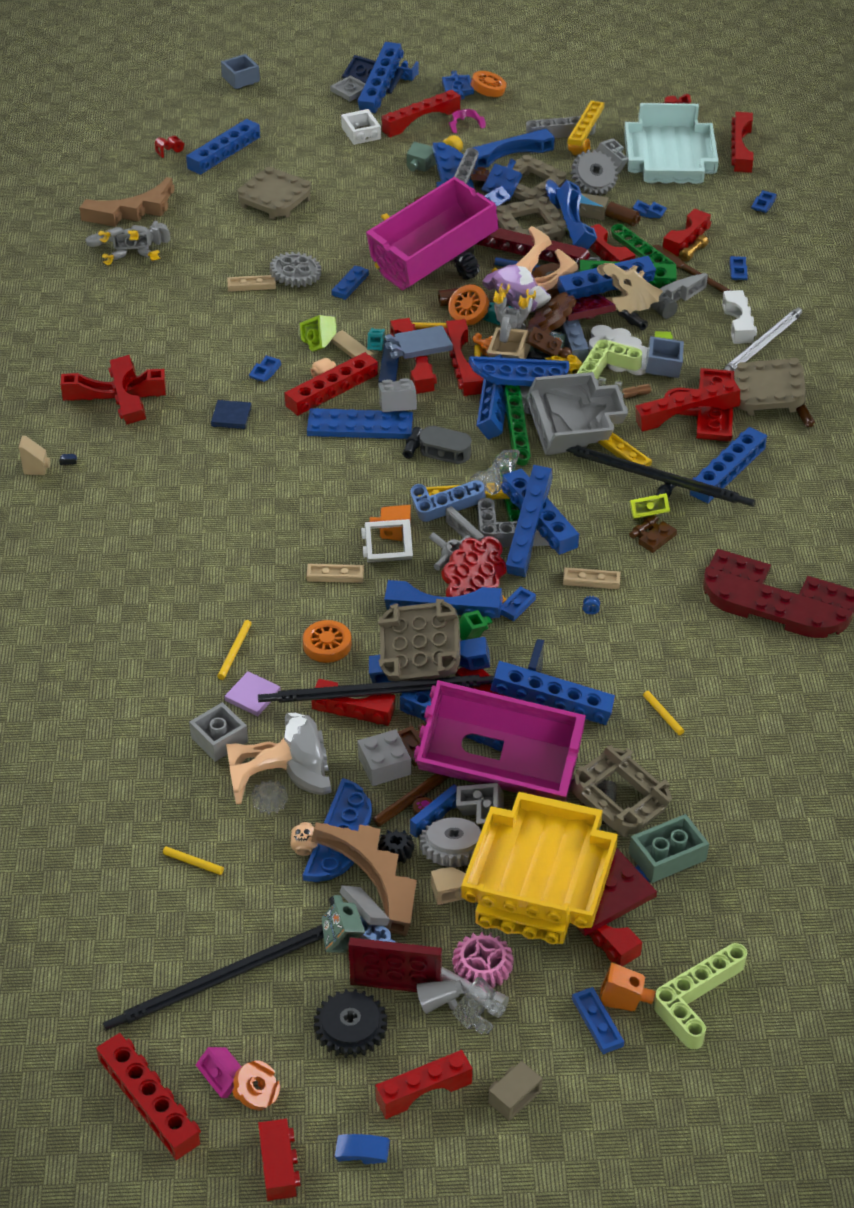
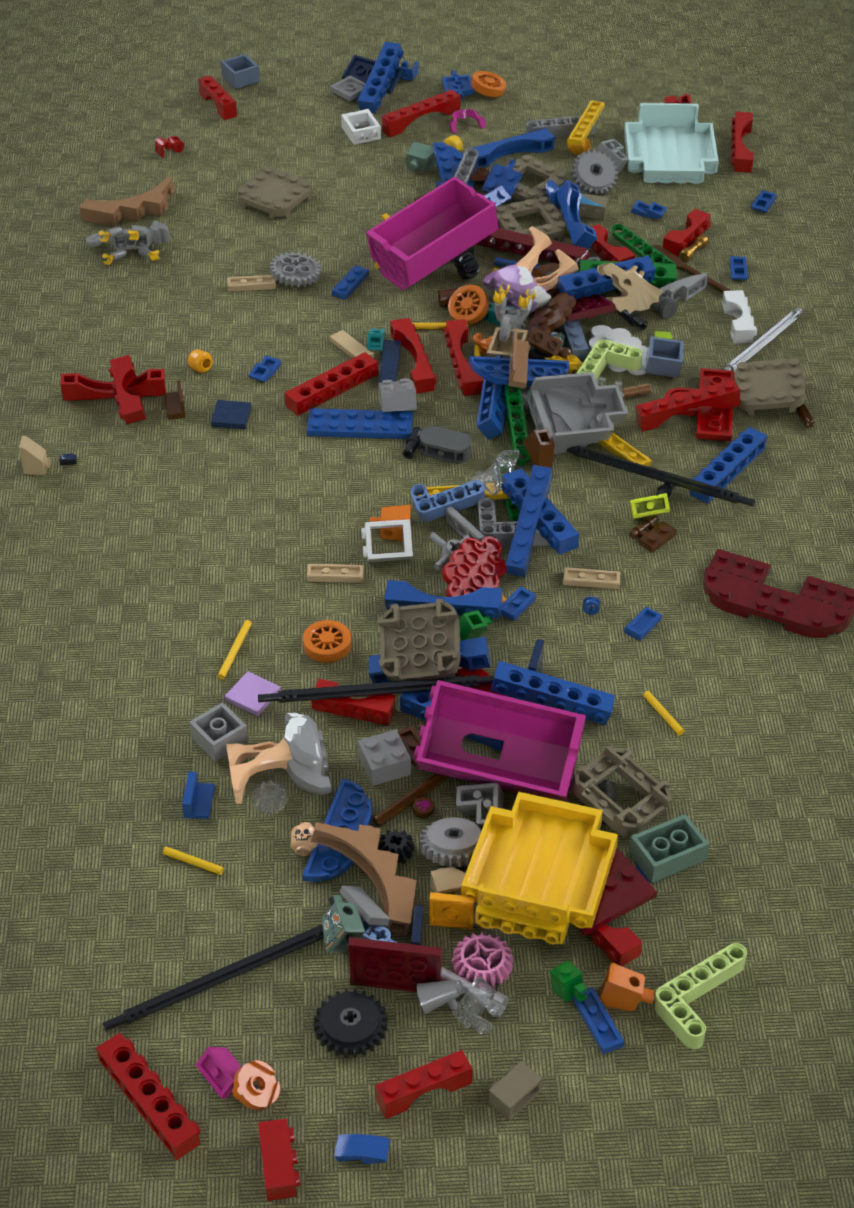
blue brick [186,119,260,175] -> none
lime slope [300,315,337,352] -> none
light nougat head [311,358,336,378] -> none
sand blue tile [385,325,453,359] -> none
blue plate [410,784,457,837] -> none
reddish brown brick [605,202,641,226] -> none
none -> reddish brown panel [164,380,185,420]
none -> blue panel [182,772,215,819]
none -> light orange head [187,349,213,373]
none -> red arch [198,76,237,120]
none -> dark blue tile [411,905,423,945]
none -> light orange tile [429,892,475,930]
none -> medium nougat panel [508,328,529,389]
none -> reddish brown slope [524,429,555,468]
none -> green brick [550,960,588,1003]
none -> blue tile [624,607,662,641]

